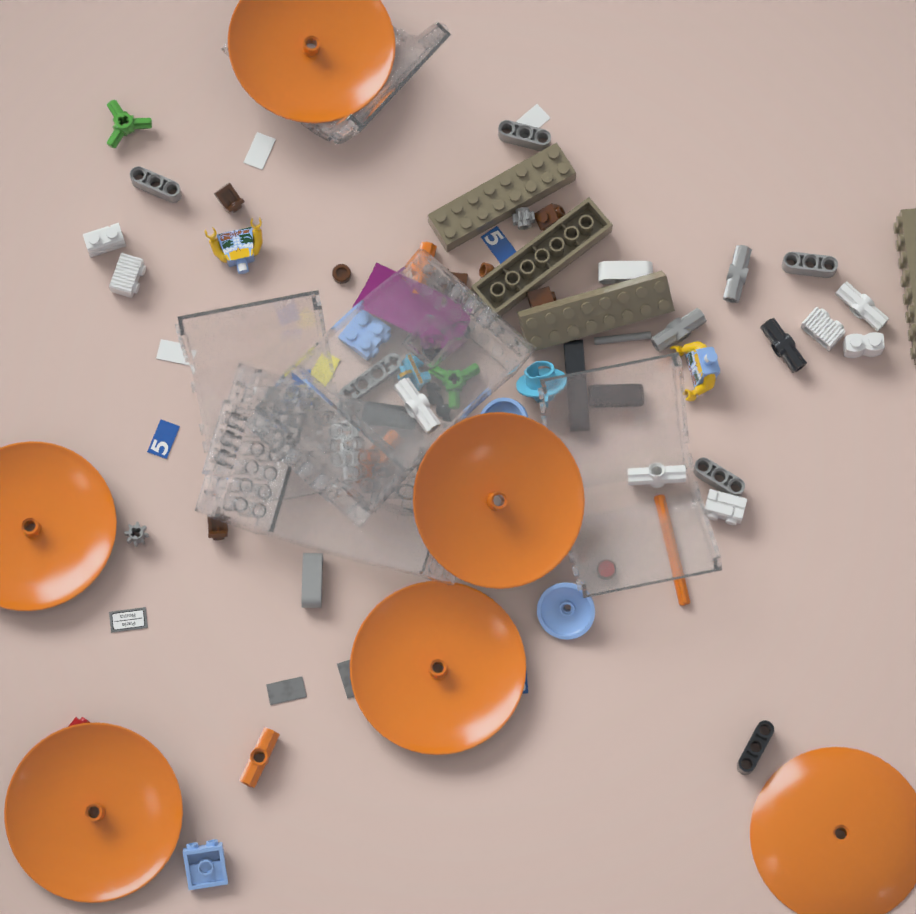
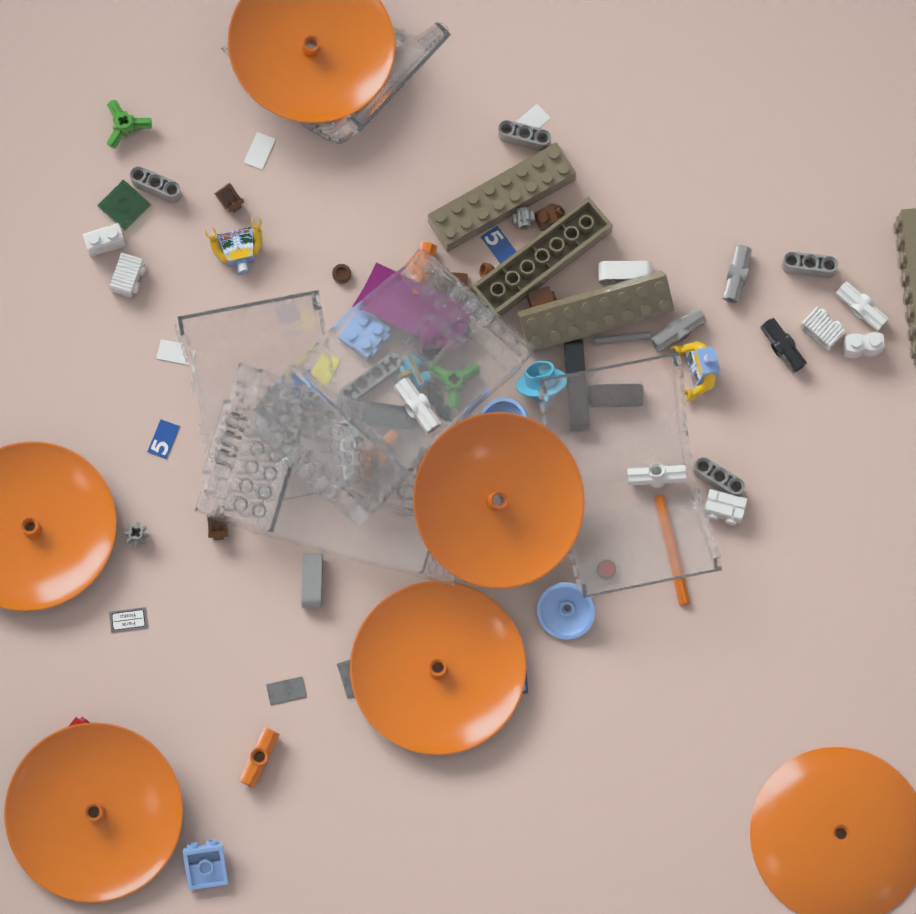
black beam [737,720,774,775] -> none
none -> clear green tile [97,179,151,231]

